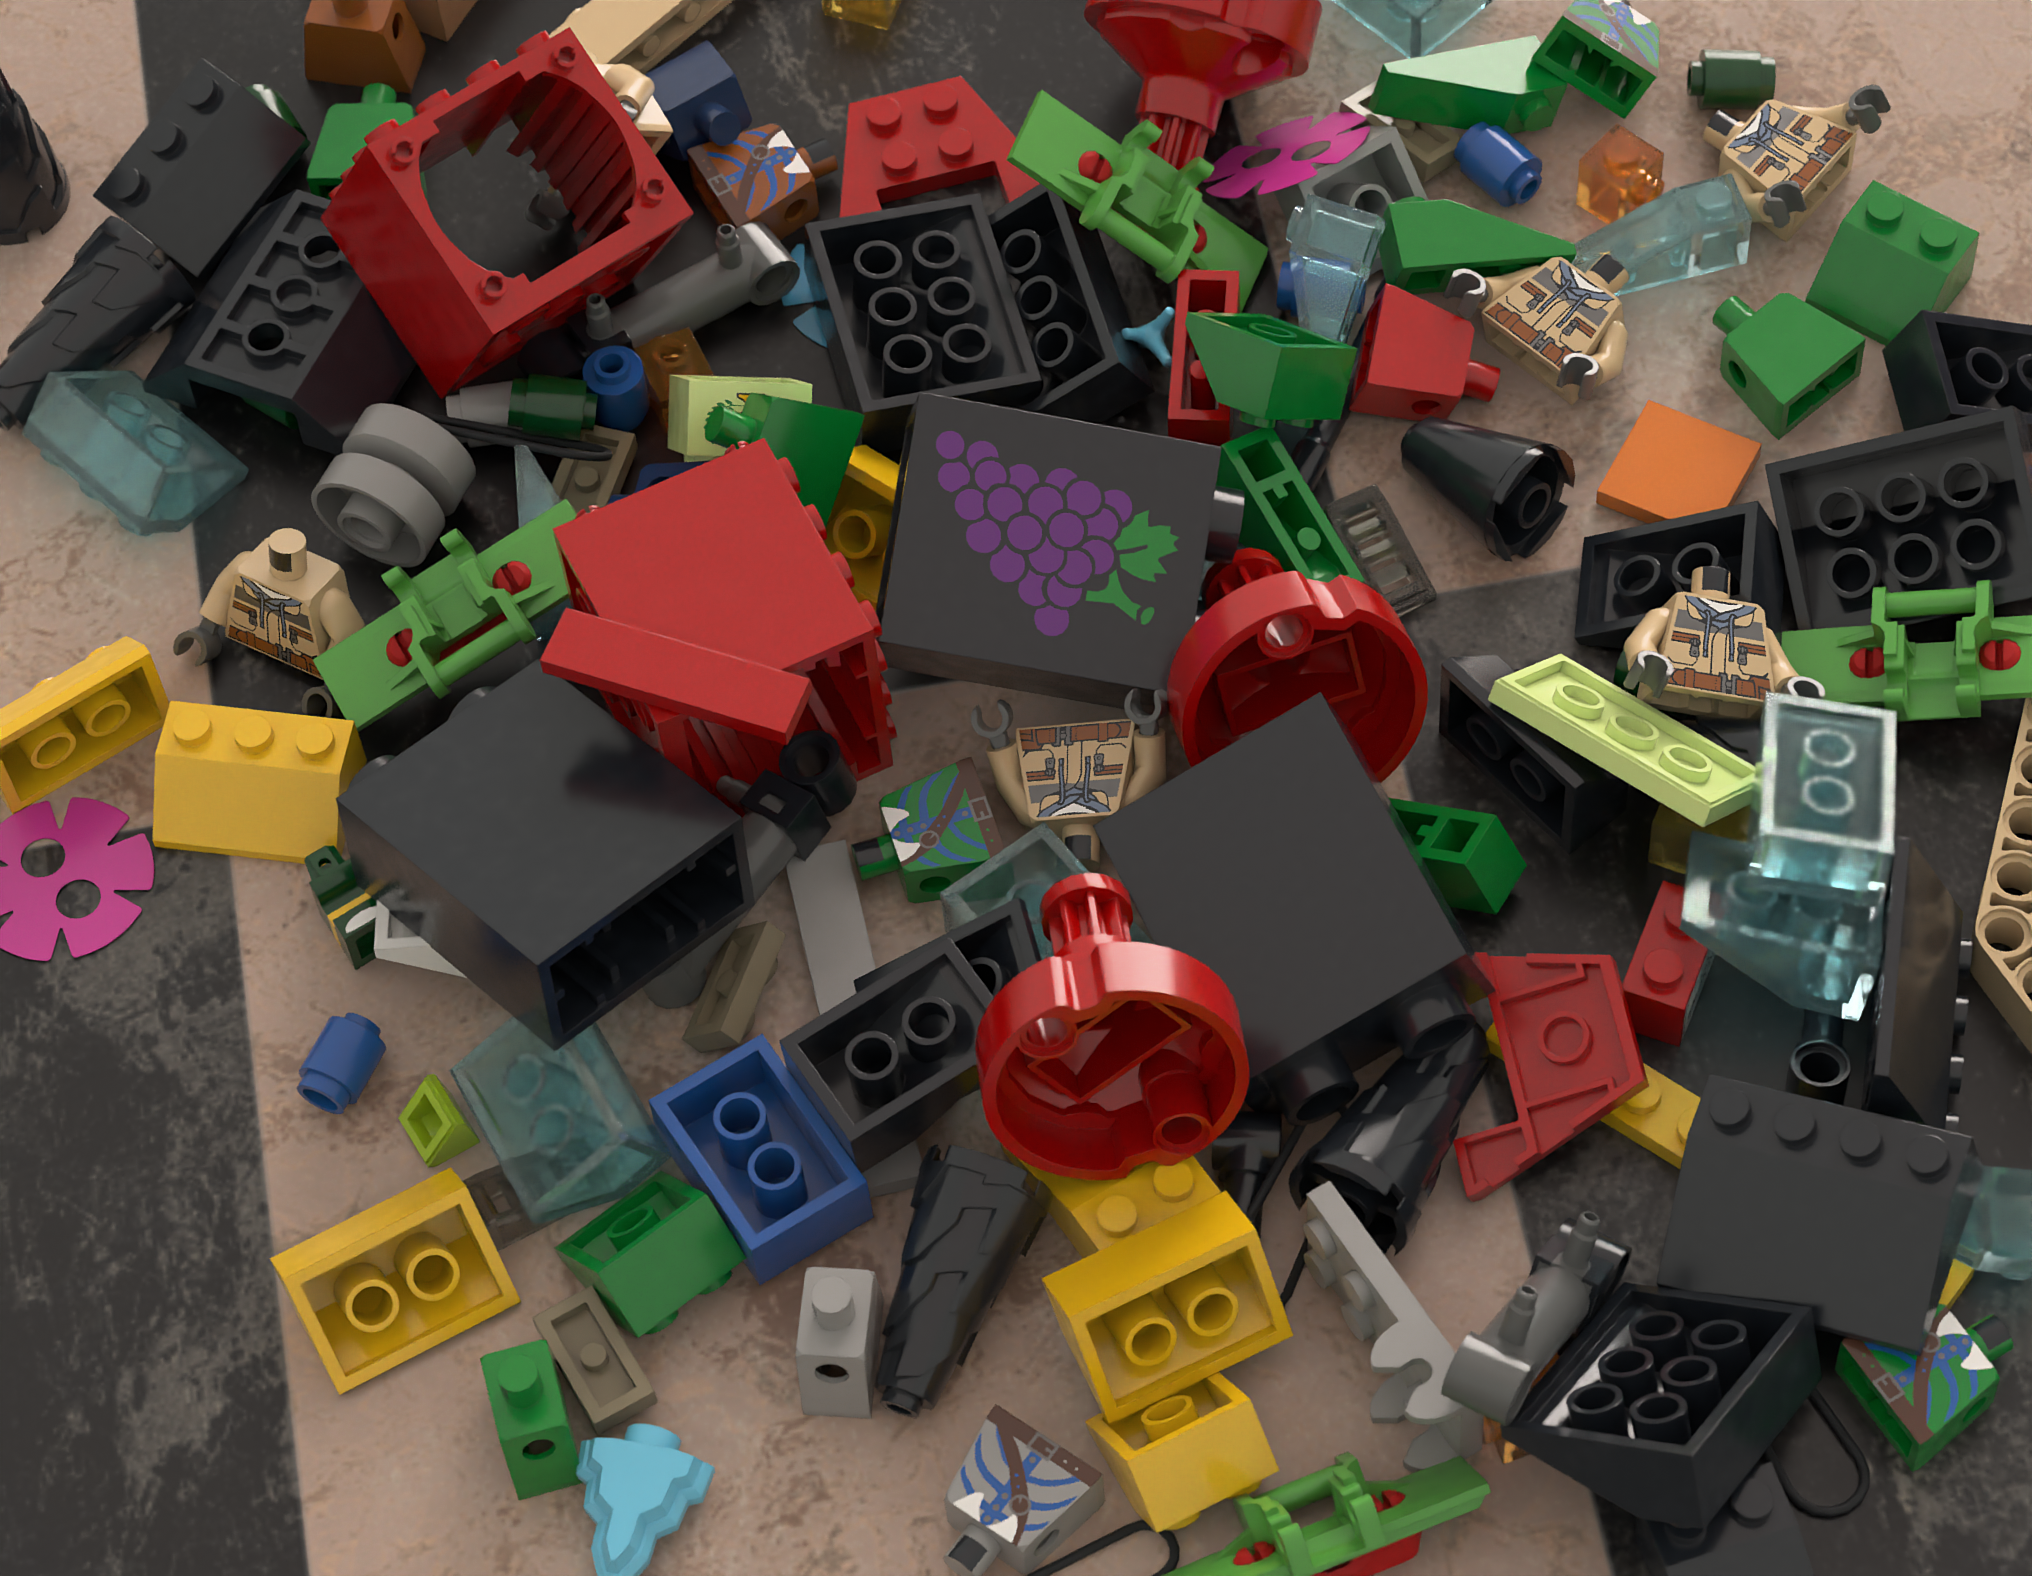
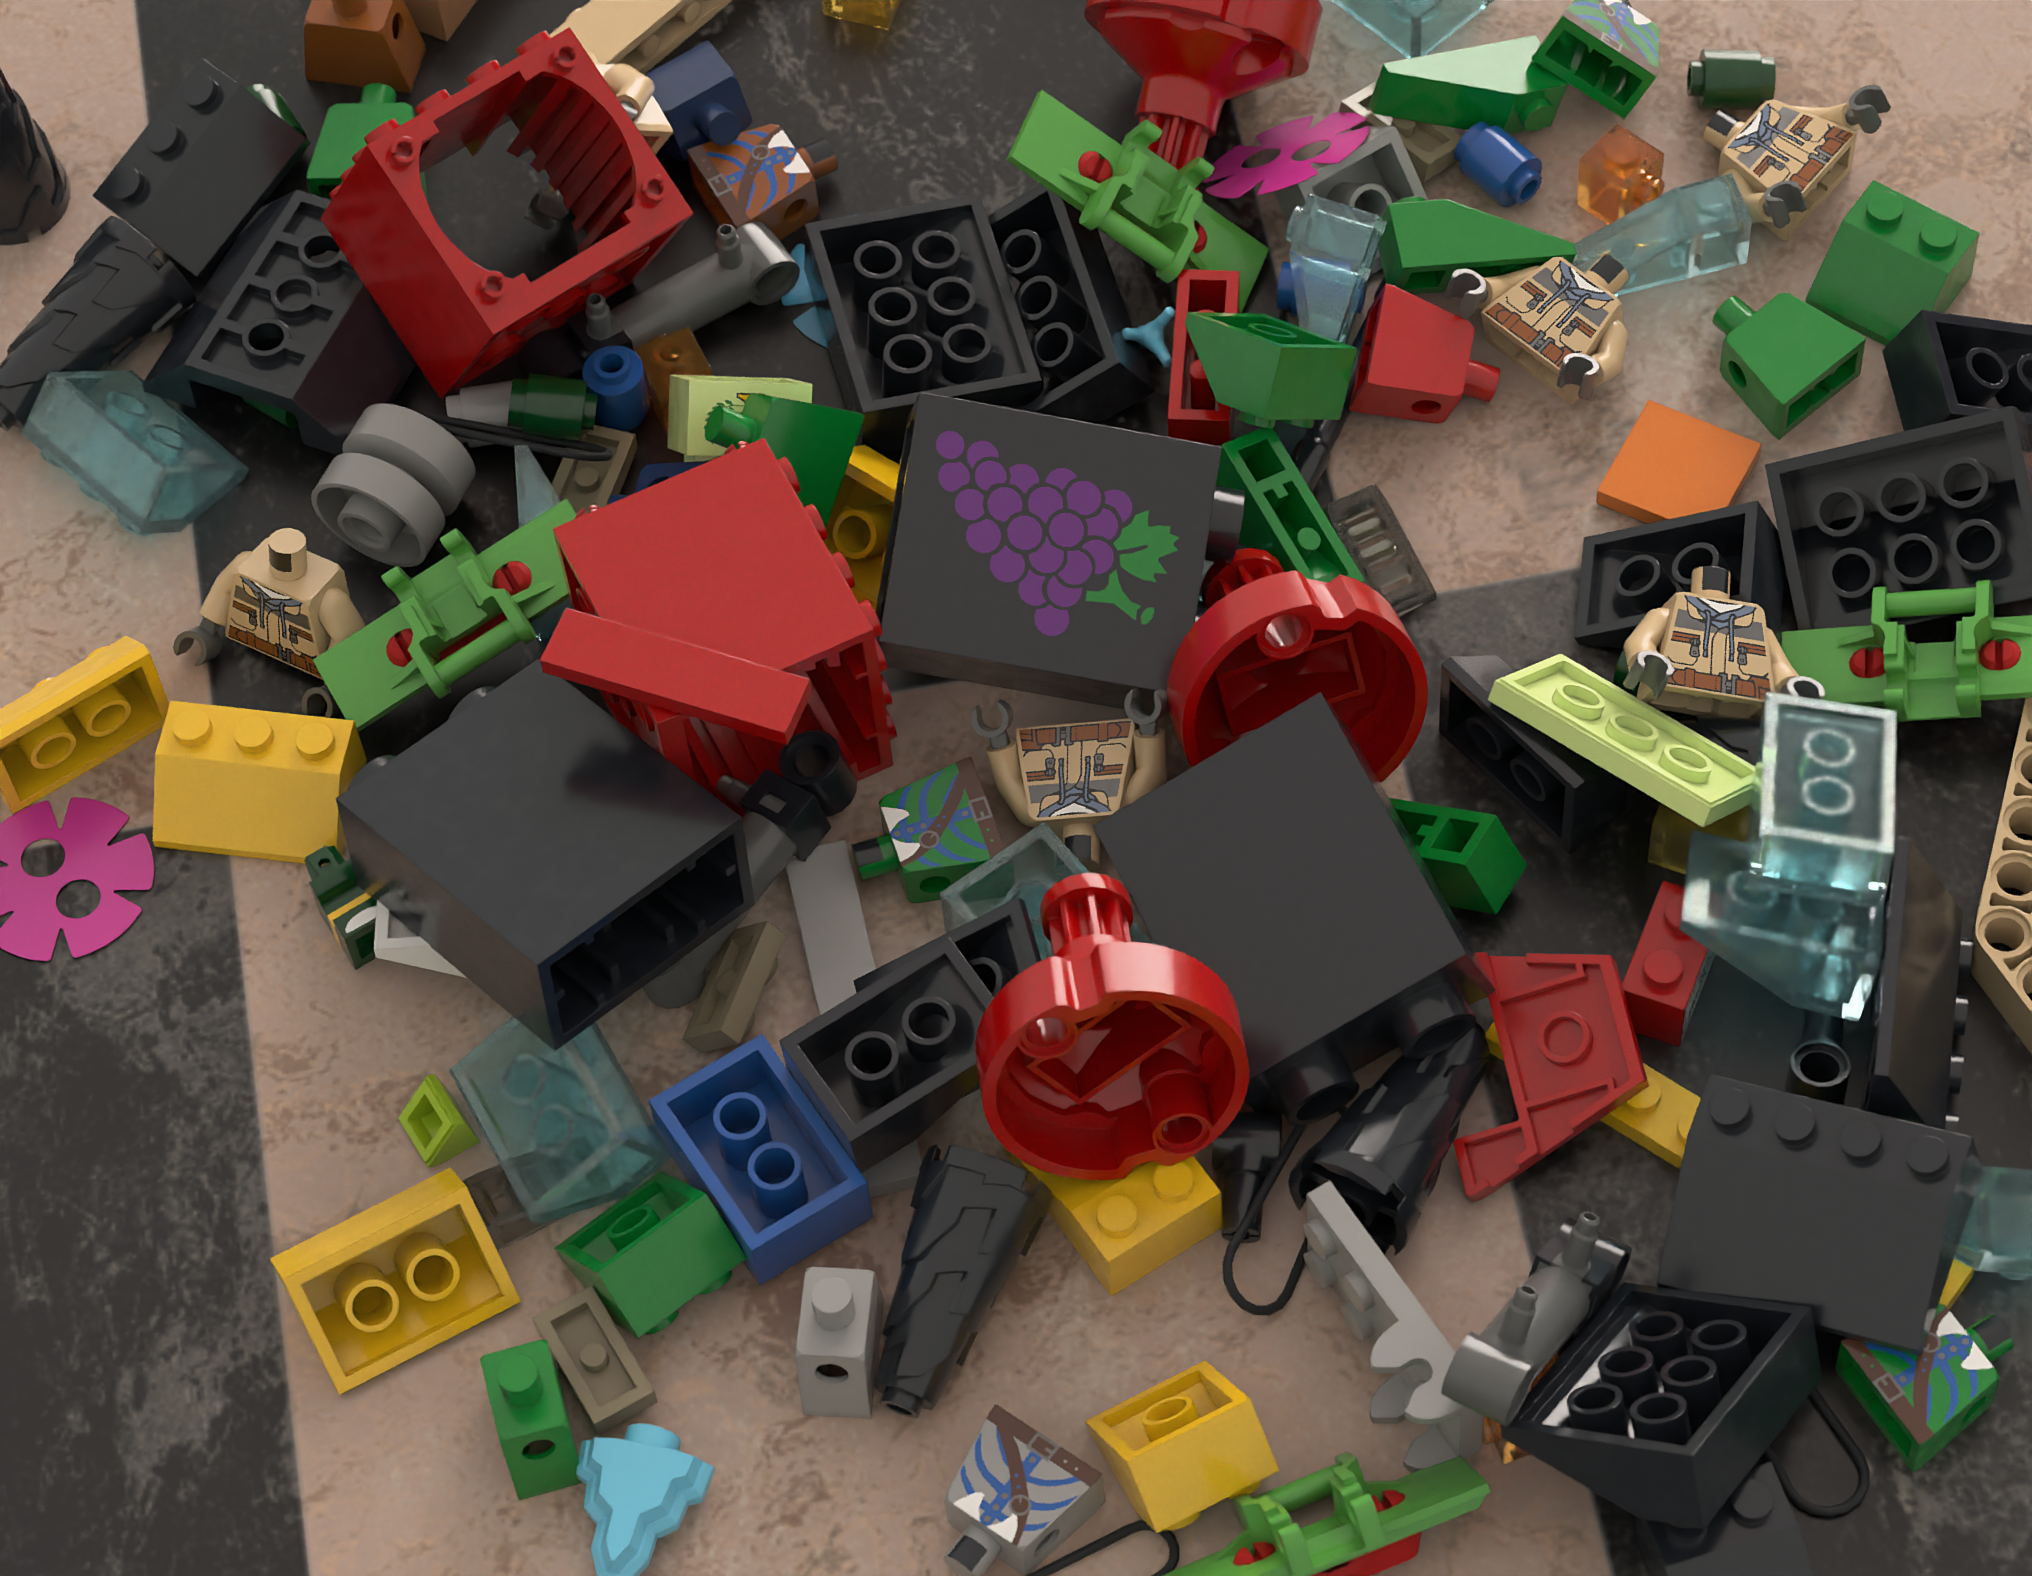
blue brick [297,1013,386,1114] -> none
red wing [840,76,1040,217] -> none
yellow slope [1042,1191,1293,1424] -> none
black cone [1400,417,1575,562] -> none

